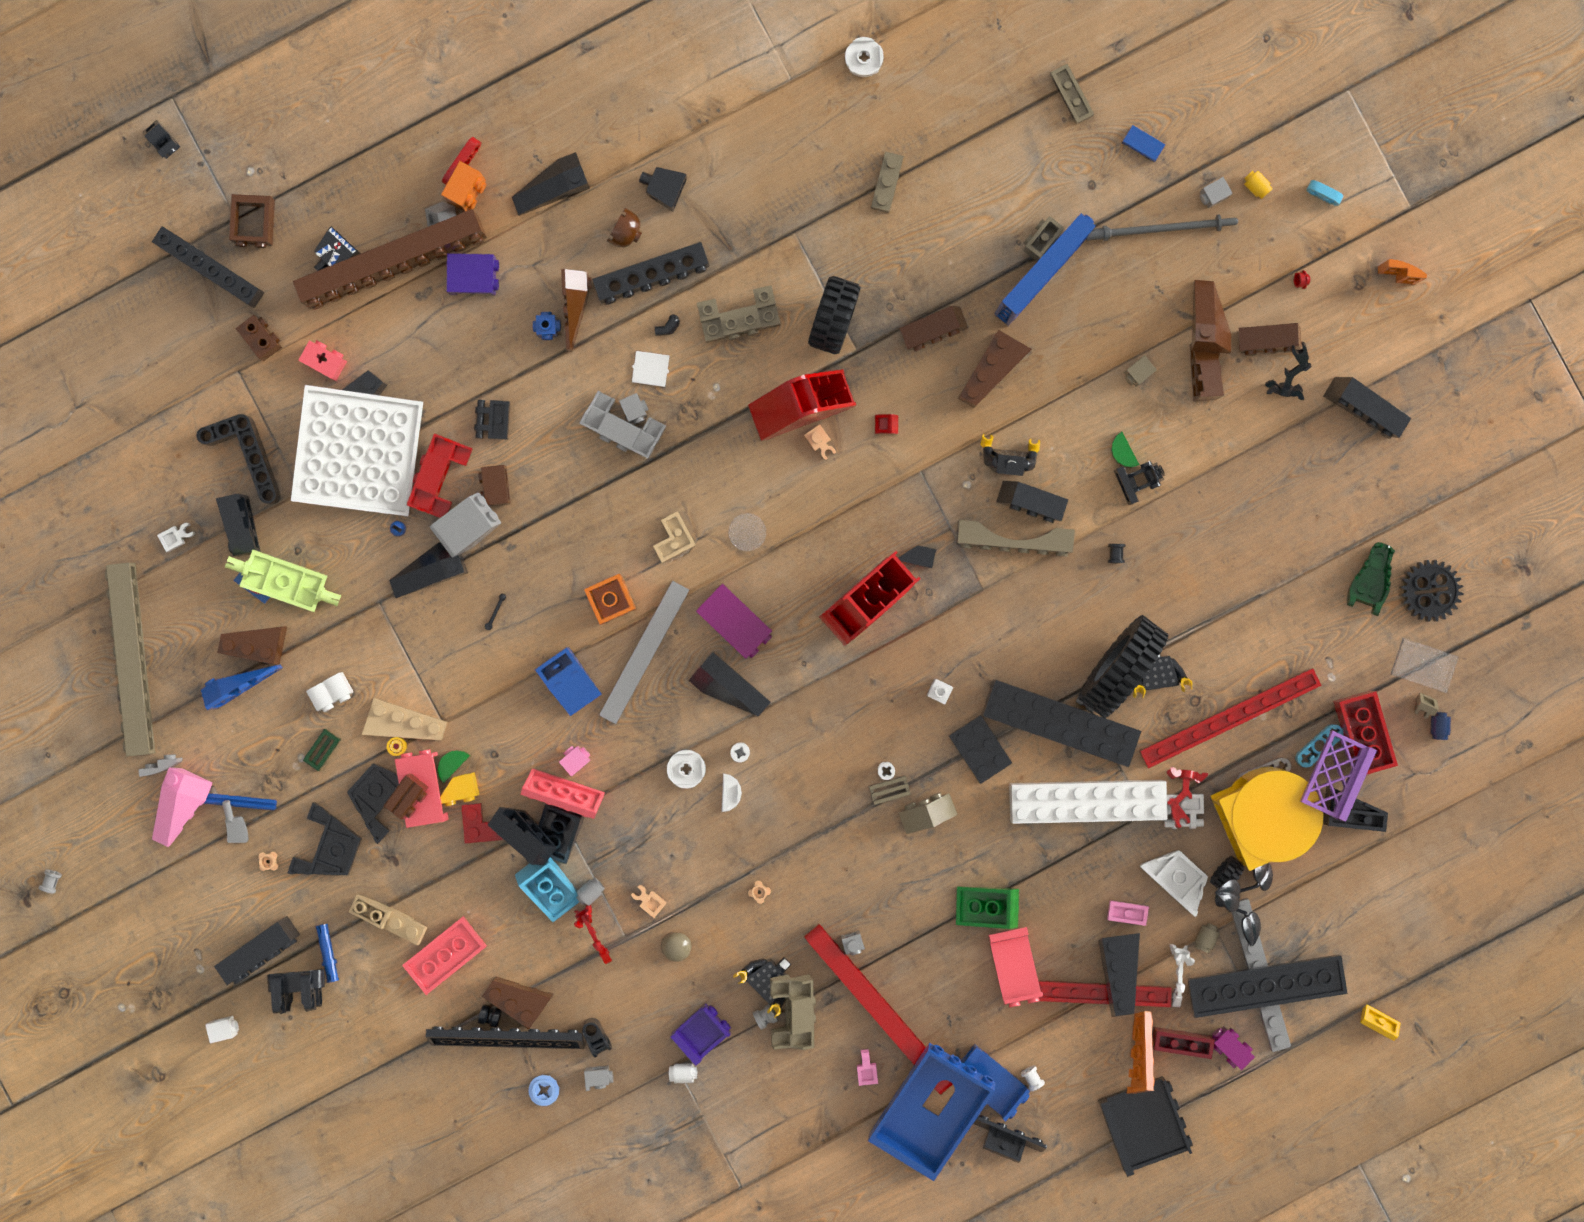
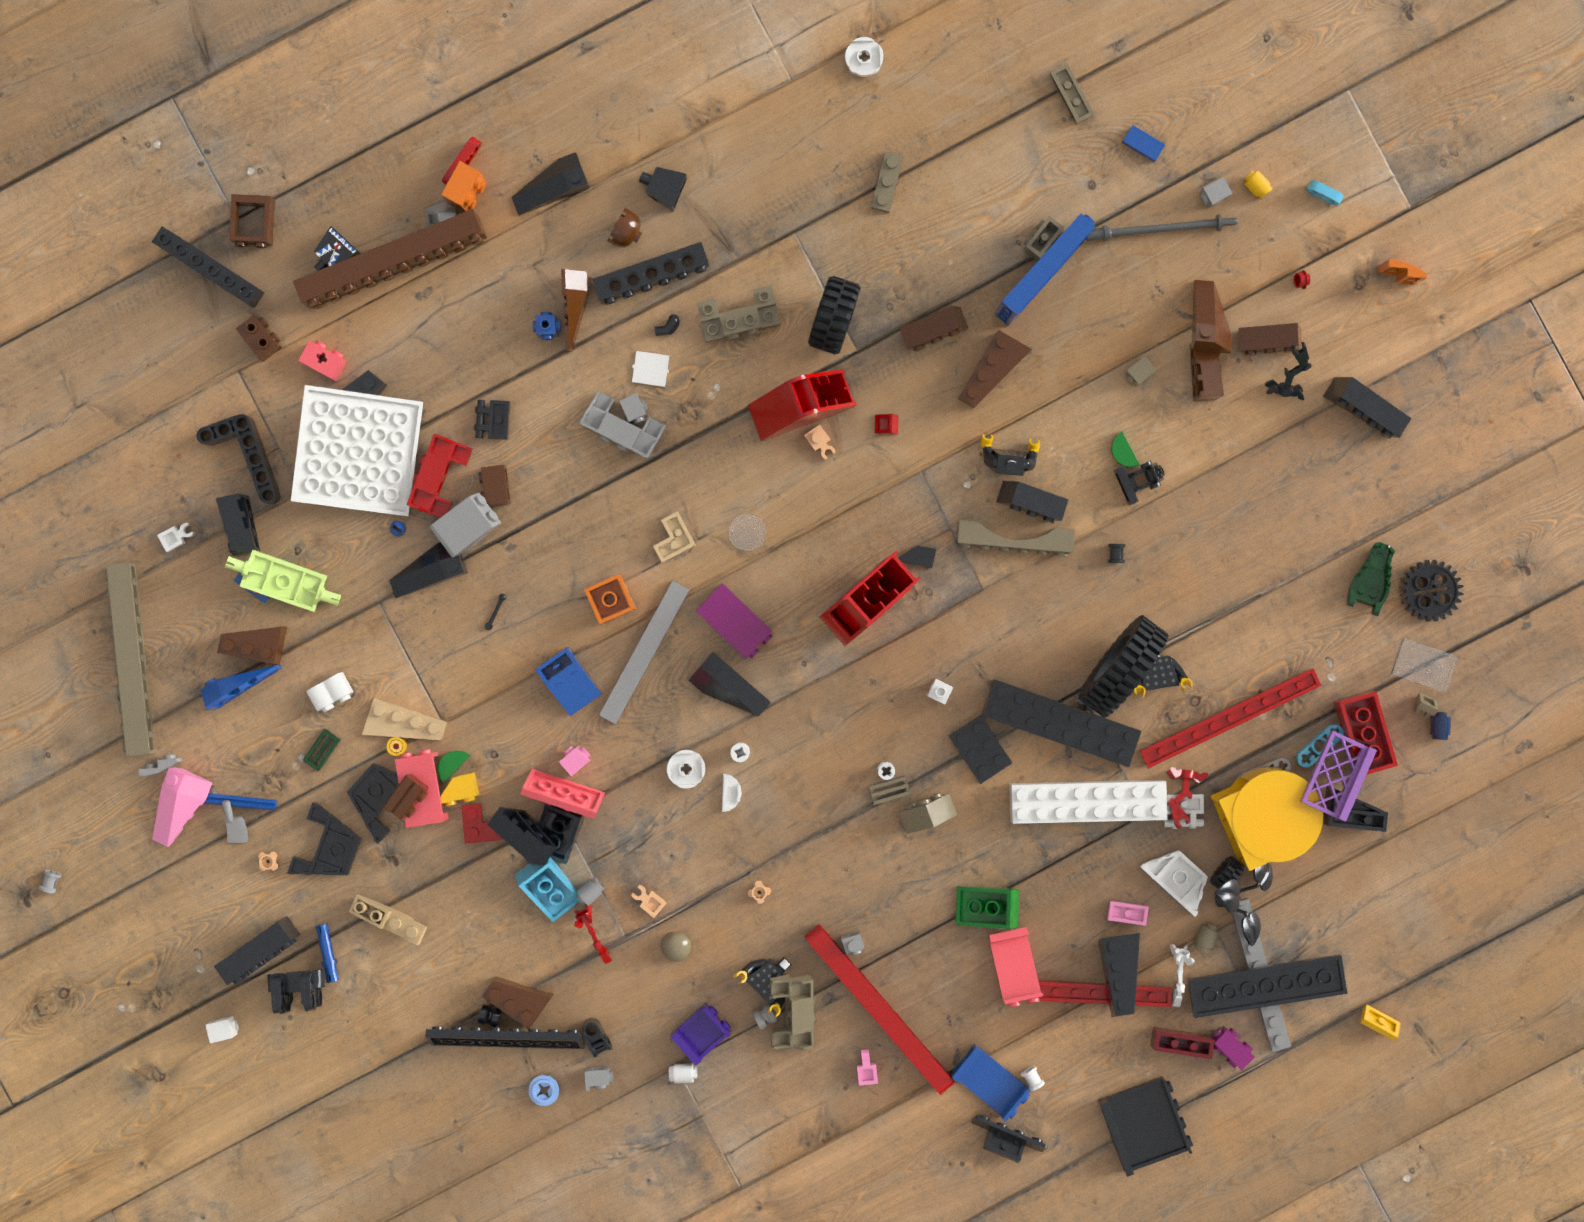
black brick [143,120,180,159] -> none
coral plate [402,916,487,995] -> none
dark purple panel [447,254,499,296] -> none
blue panel [868,1043,996,1181] -> none
orange wing [1127,1011,1155,1094] -> none

